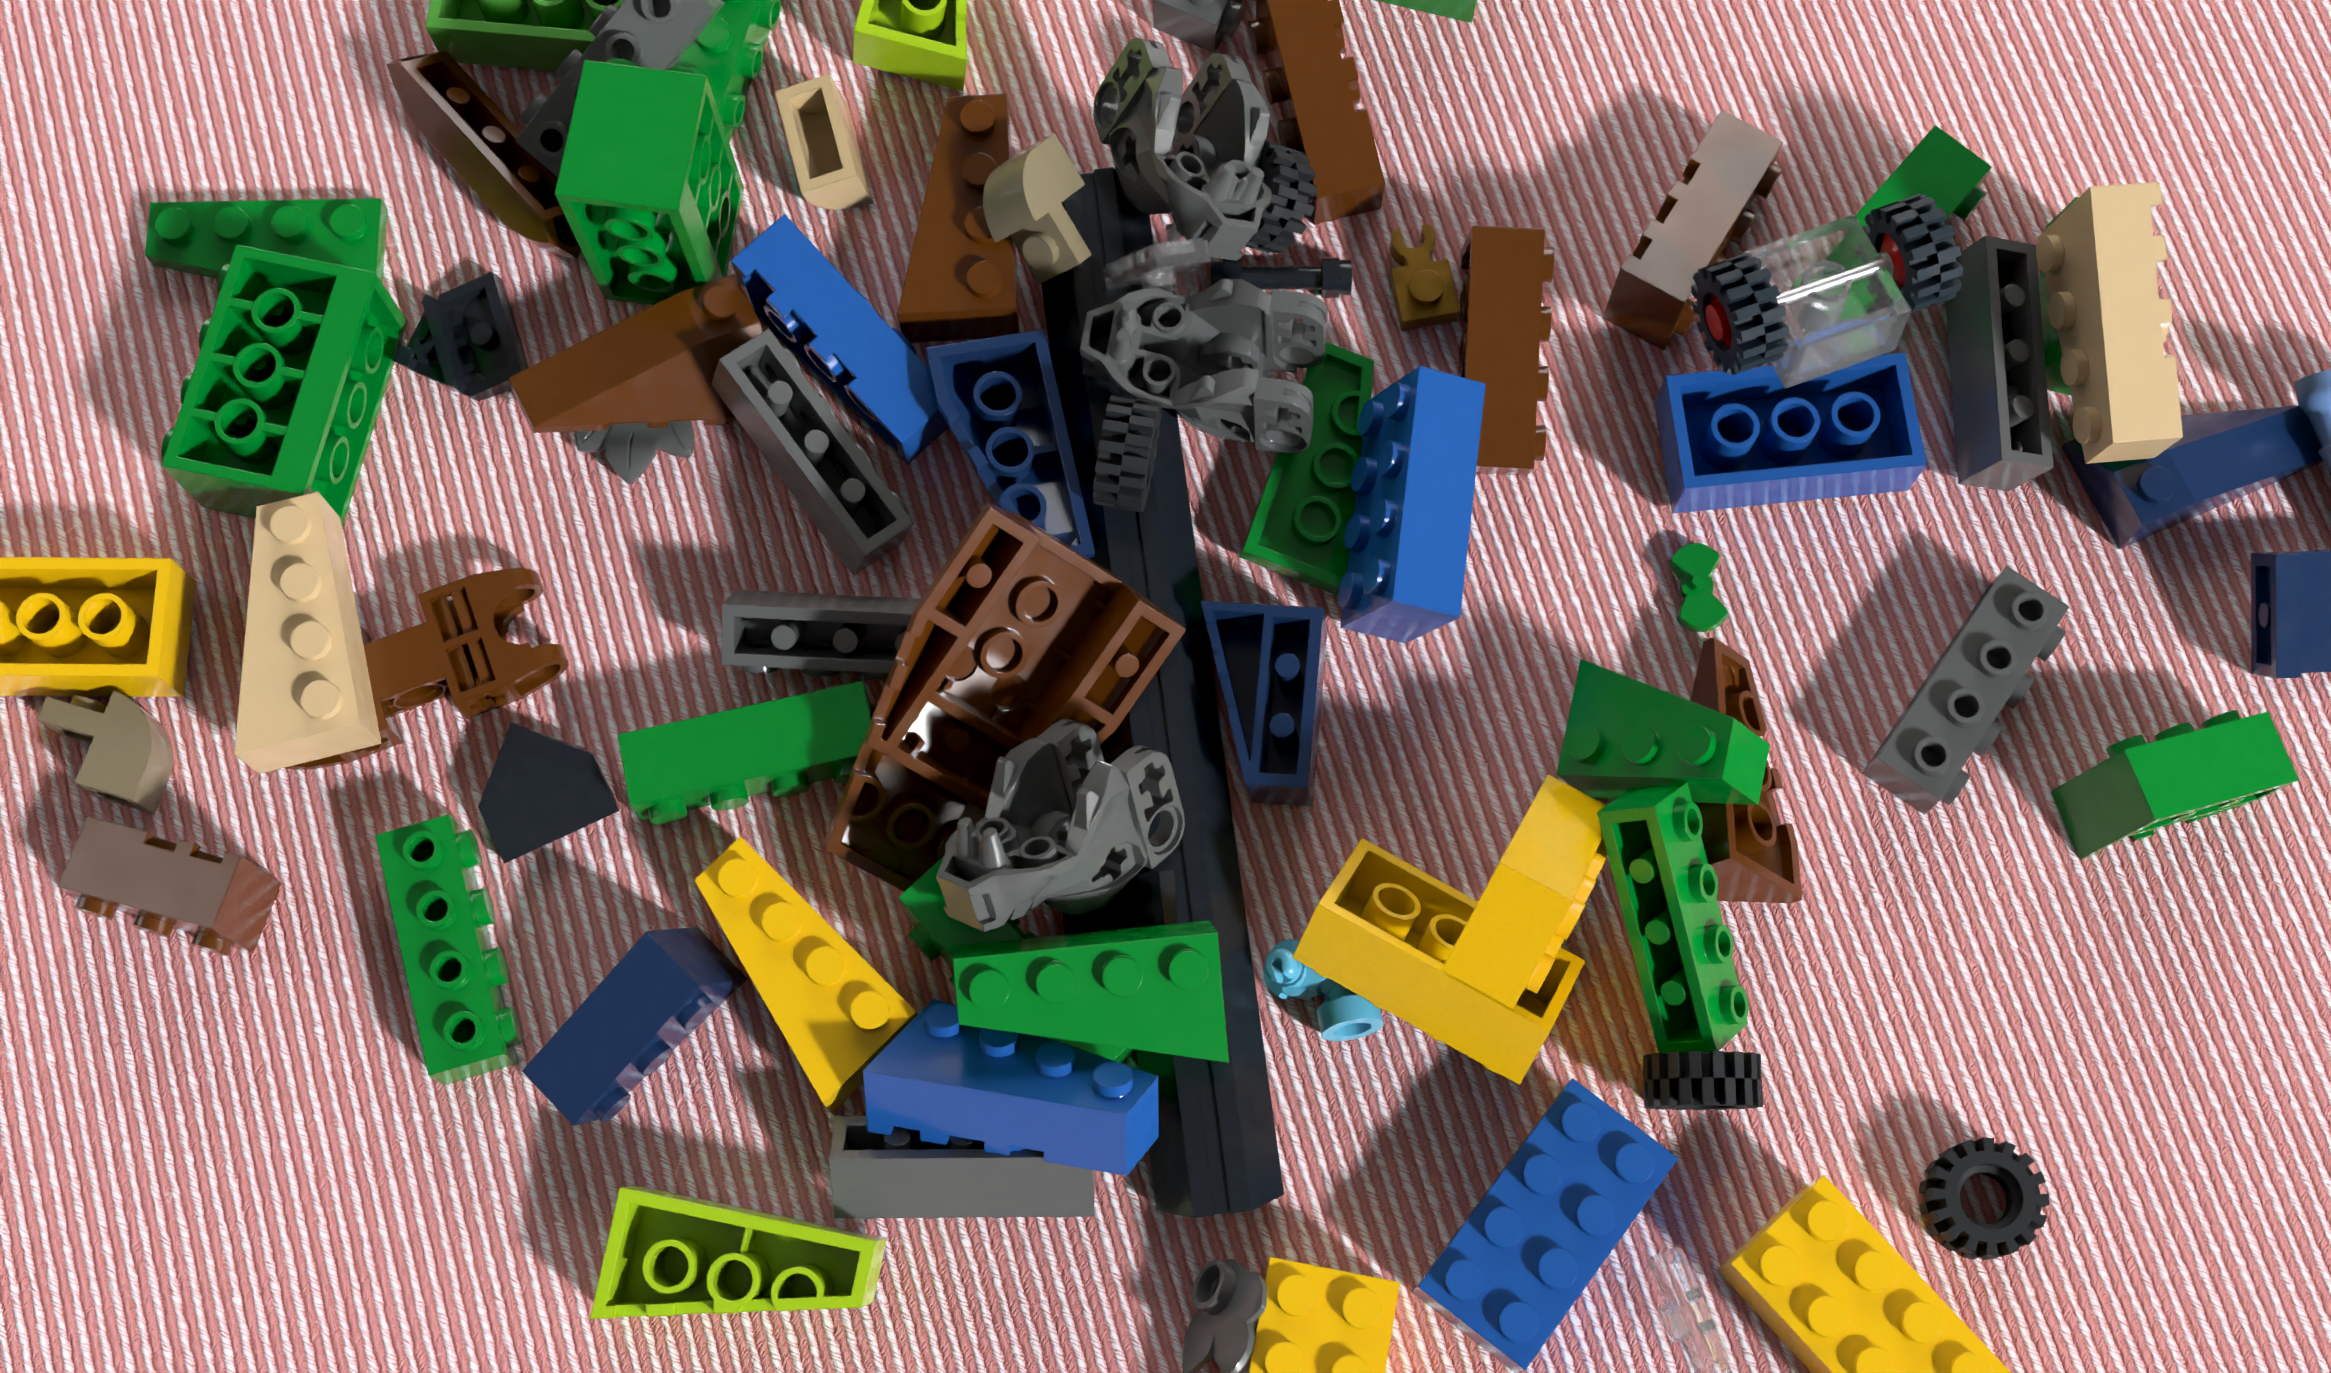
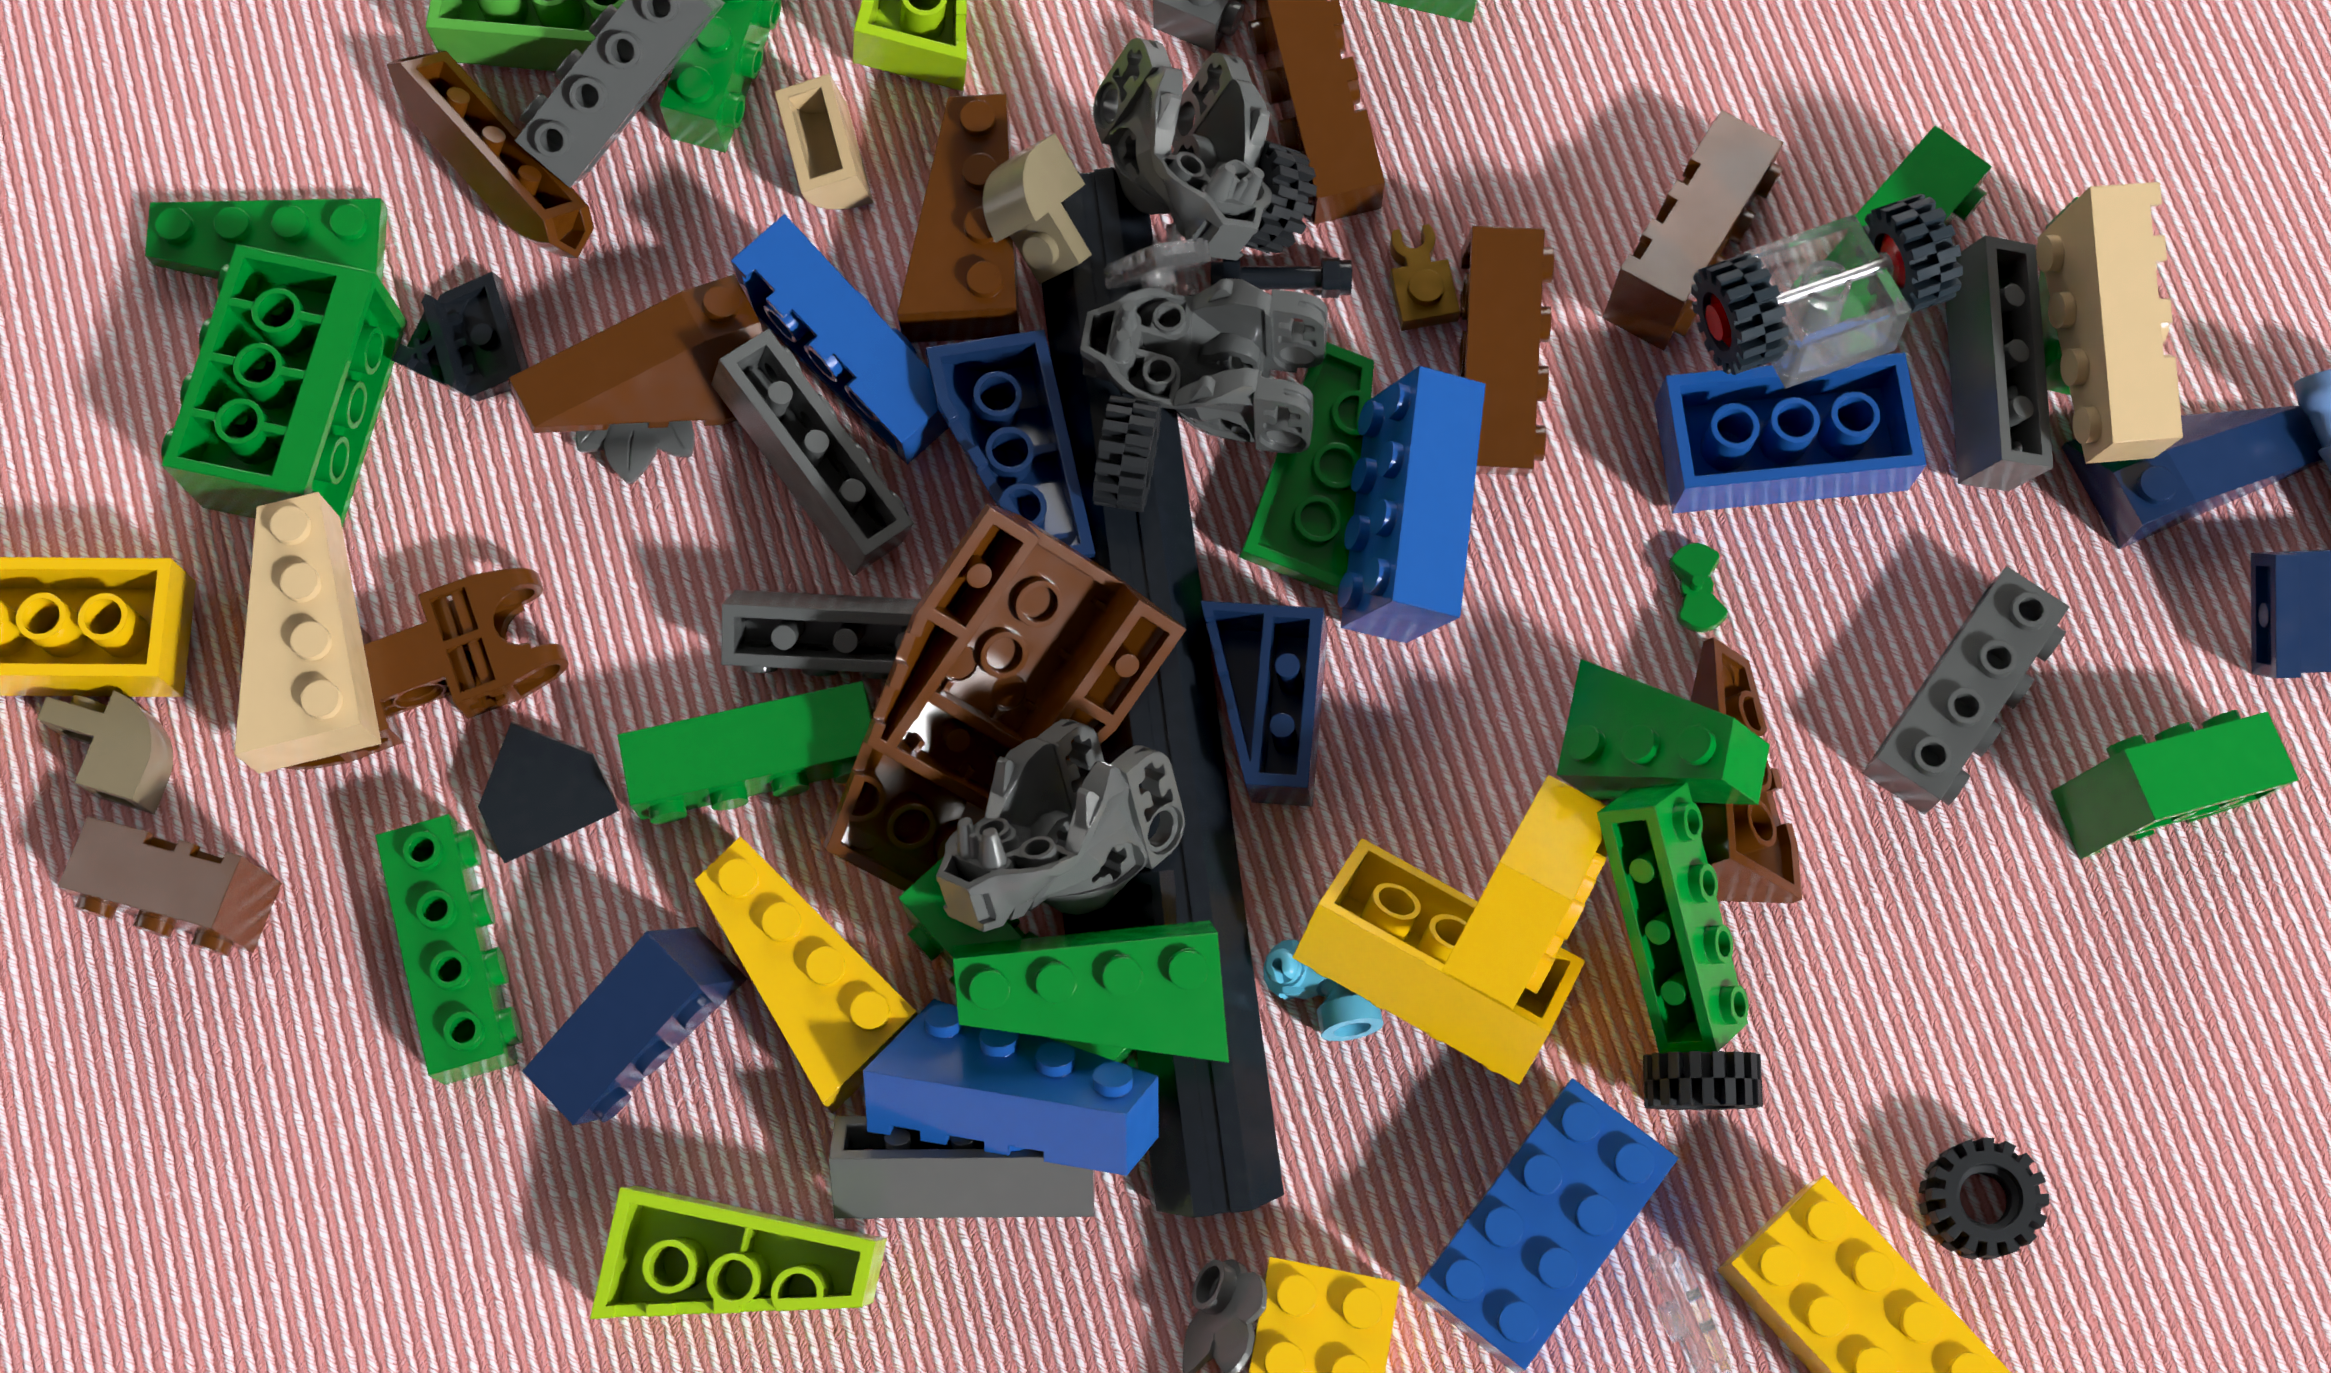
green brick [555,59,744,305] -> none

